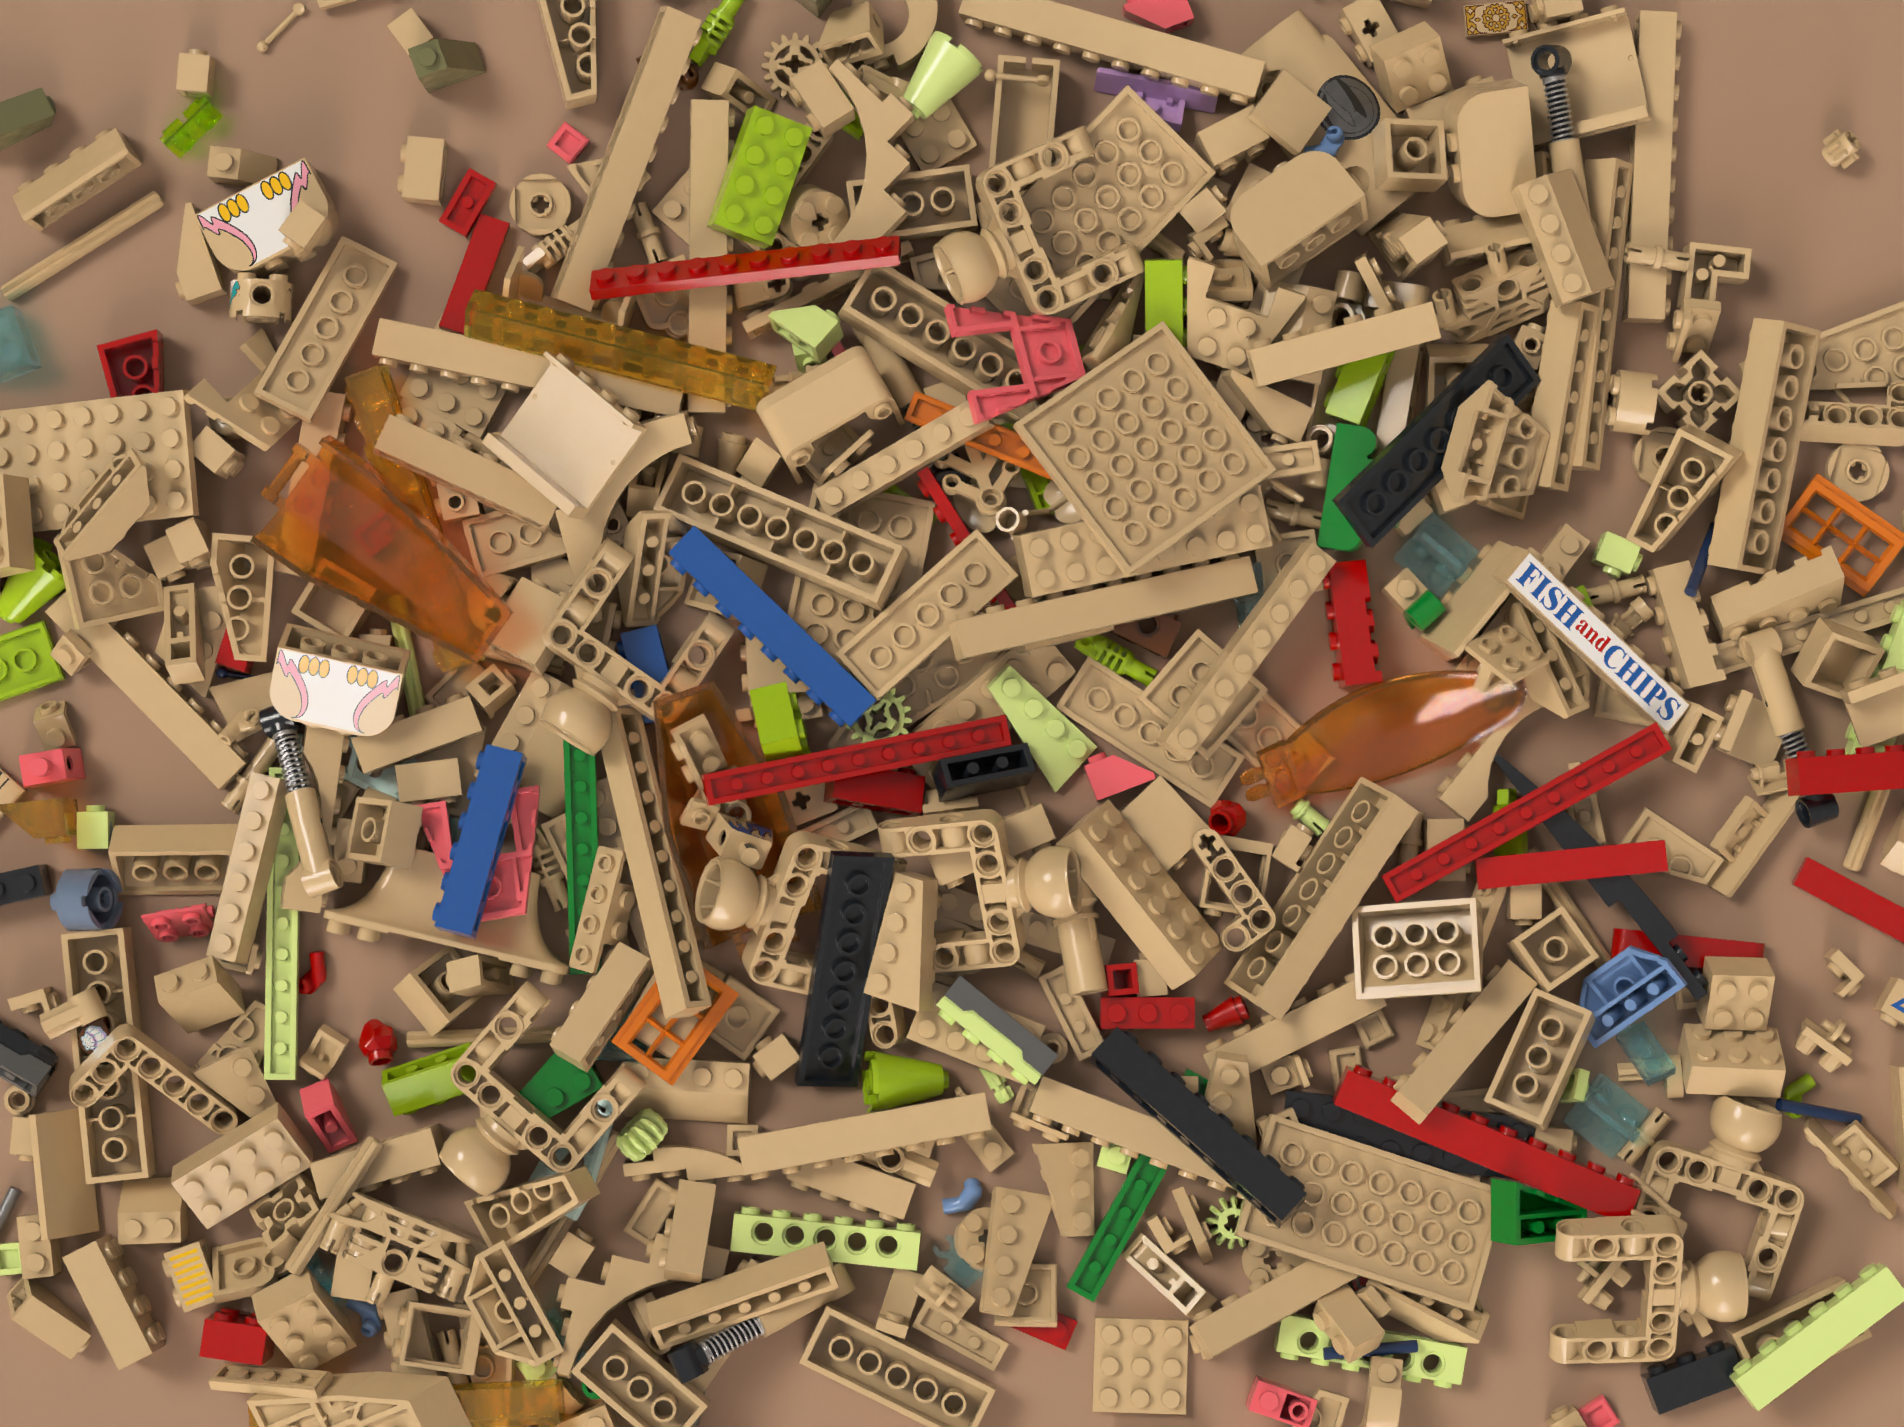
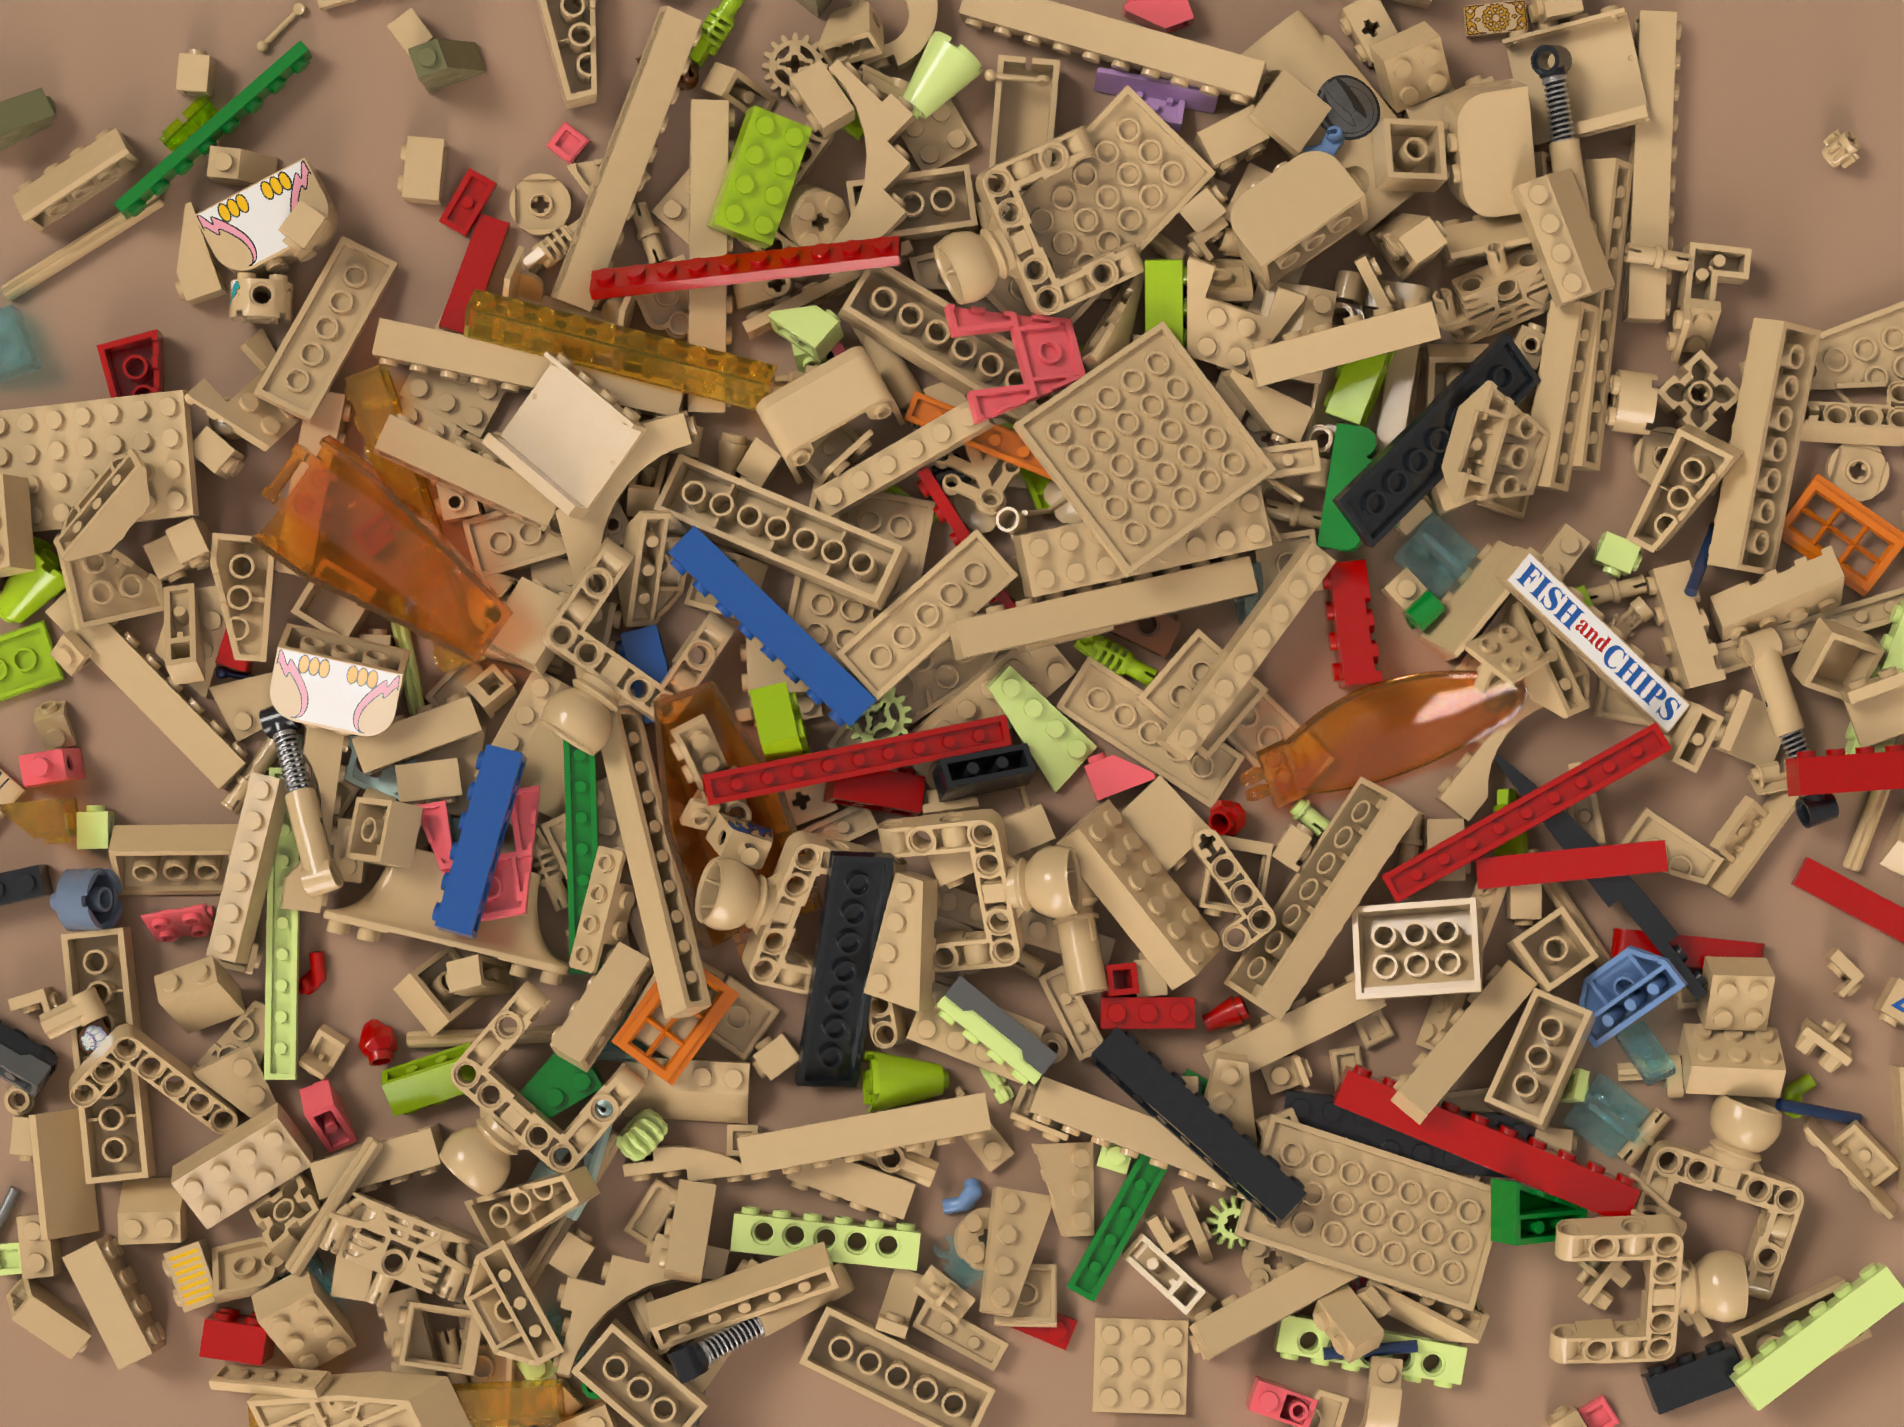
tan arm [218,708,261,745] -> none
medium blue arm [346,1299,382,1337] -> none
none -> green plate [113,40,312,219]

